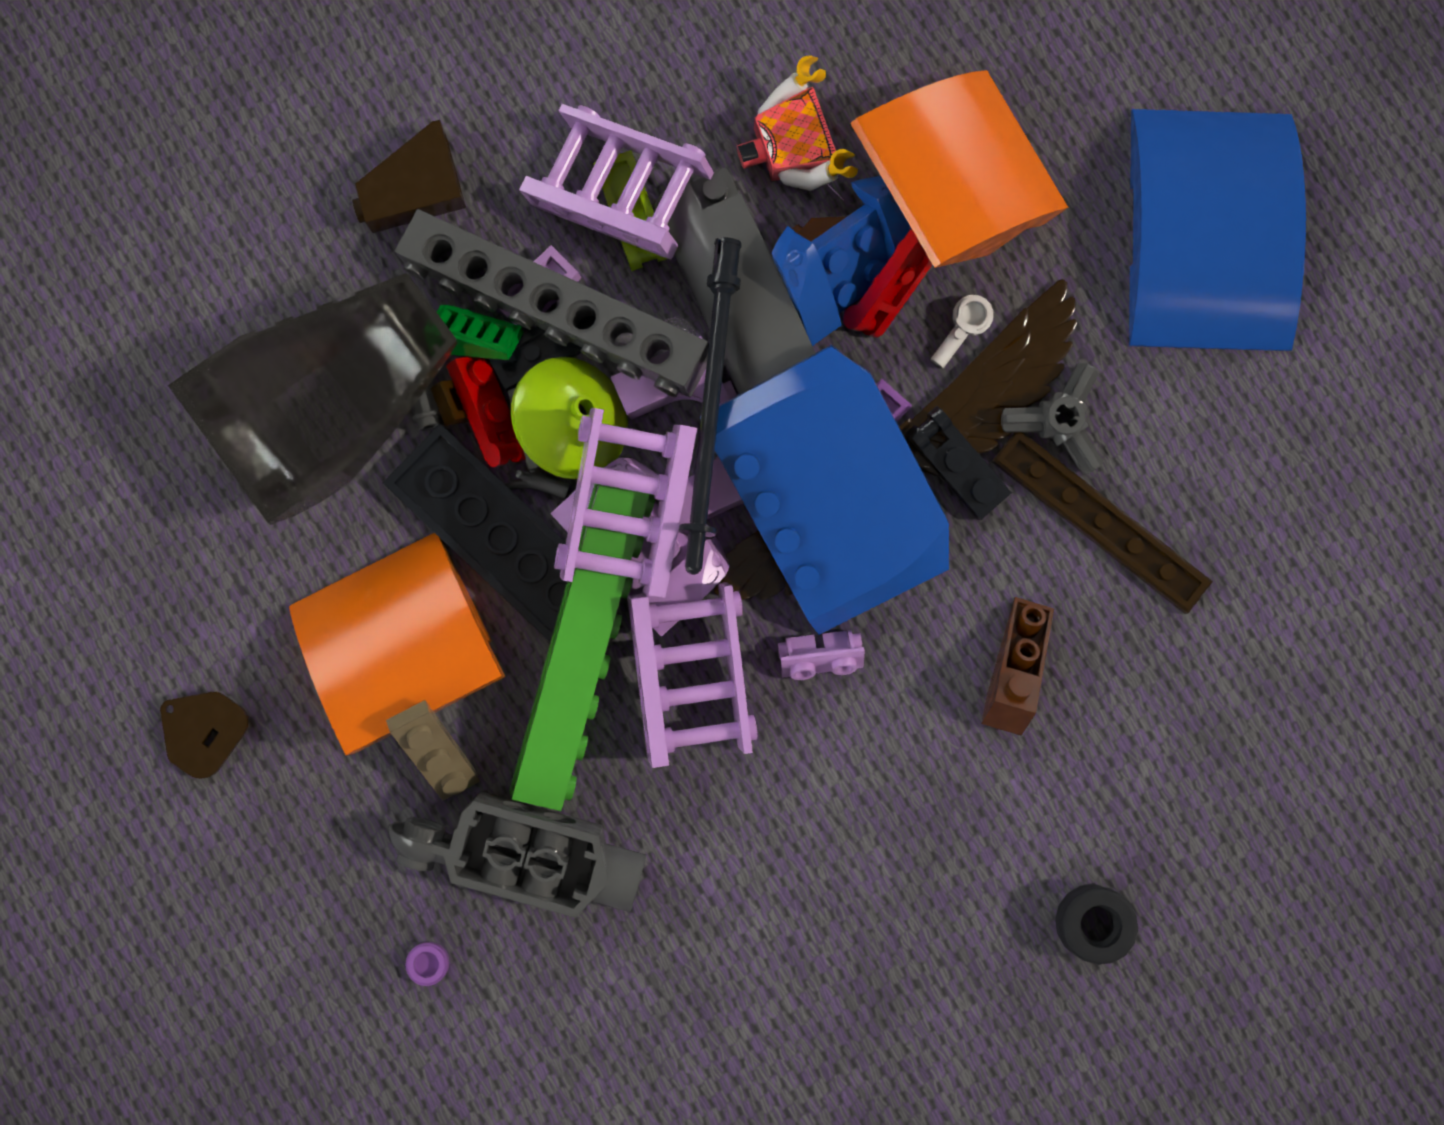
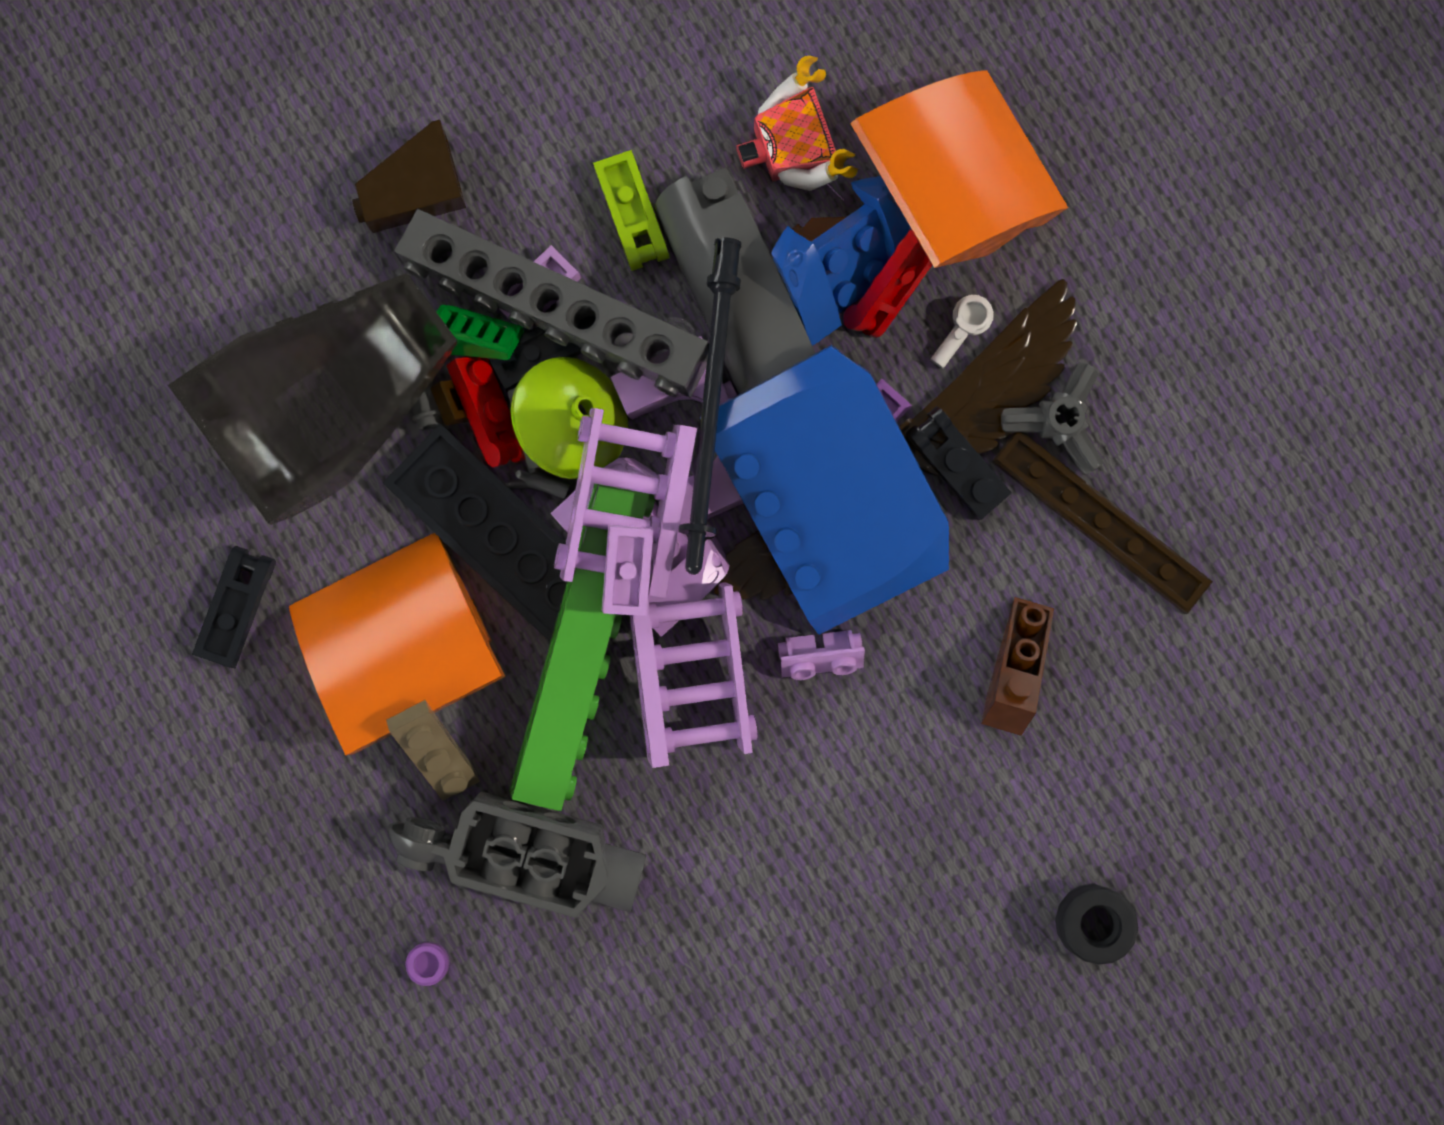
dark brown piece [160,692,249,779] -> none
lavender fence [519,104,714,260] -> none
blue slope [1129,109,1306,351] -> none
none -> black plate [192,546,276,669]
none -> lavender plate [601,525,654,616]

